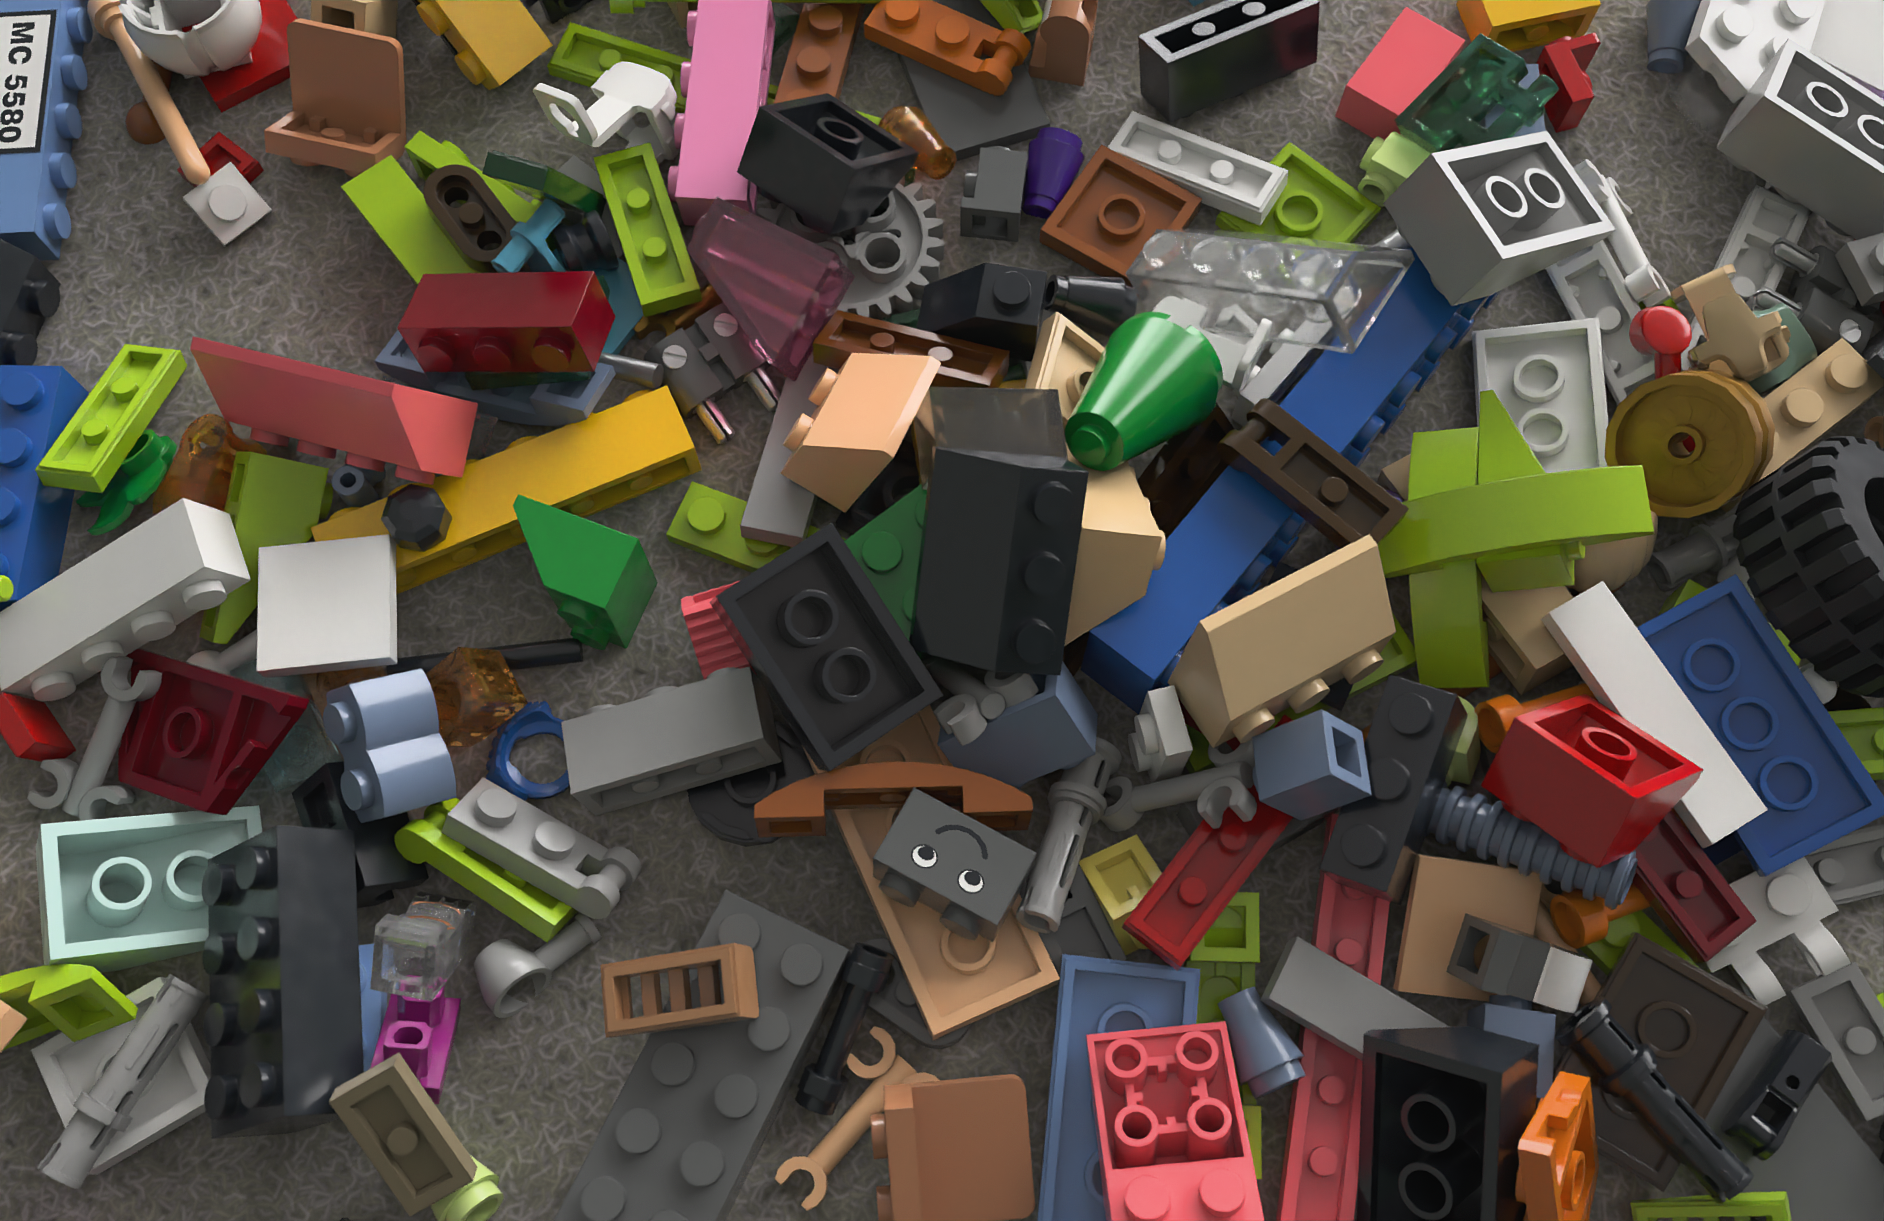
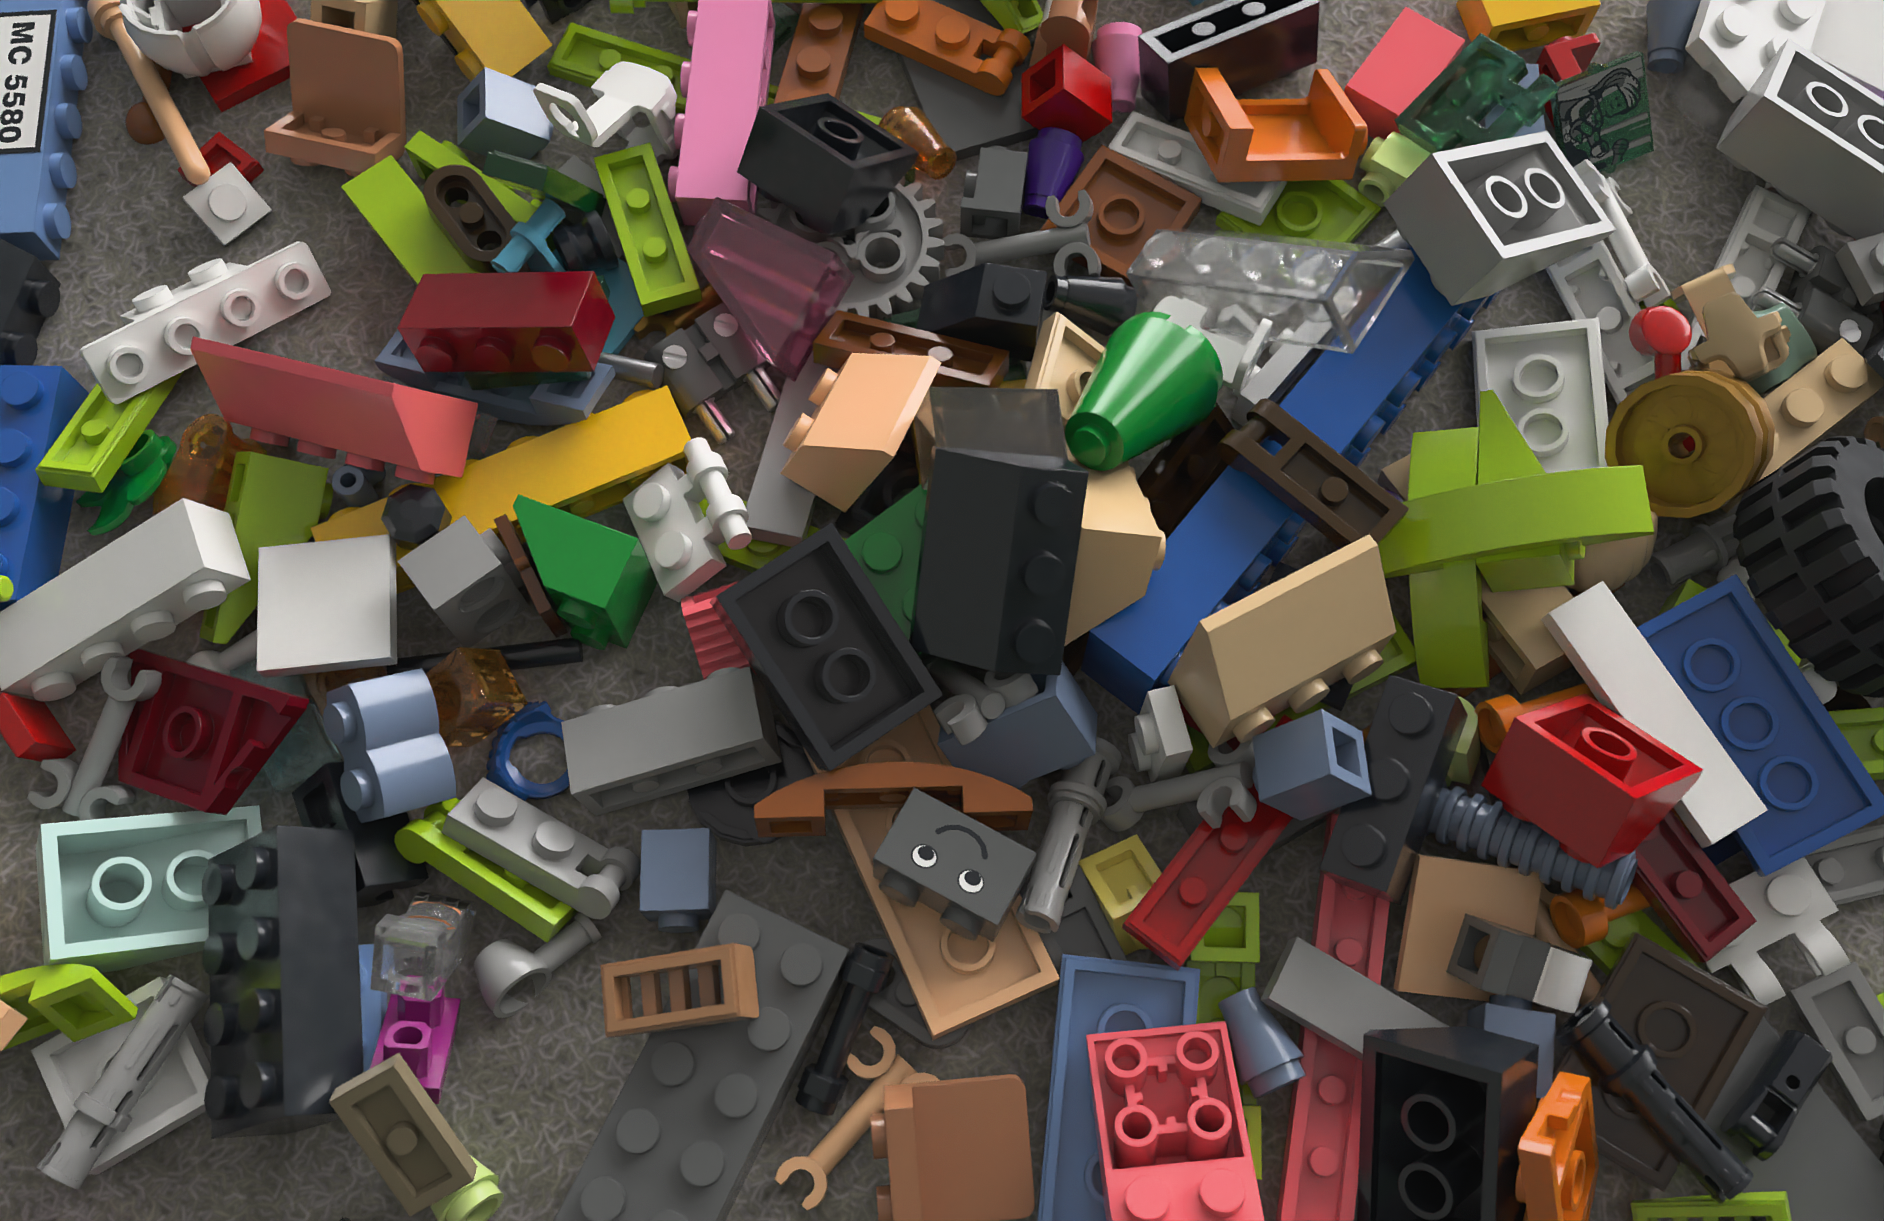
none -> white bracket [80,241,331,404]
none -> light grey brick [398,515,529,650]
none -> sand blue brick [457,67,553,160]
none -> reddish brown piece [493,514,568,638]
none -> white plate [622,437,752,602]
none -> sand blue brick [639,828,717,933]
none -> light grey bar [941,190,1102,277]
none -> red brick [1022,44,1113,142]
none -> bright pink cone [1091,22,1142,112]
none -> orange panel [1184,68,1368,182]
none -> piece [1549,51,1654,173]

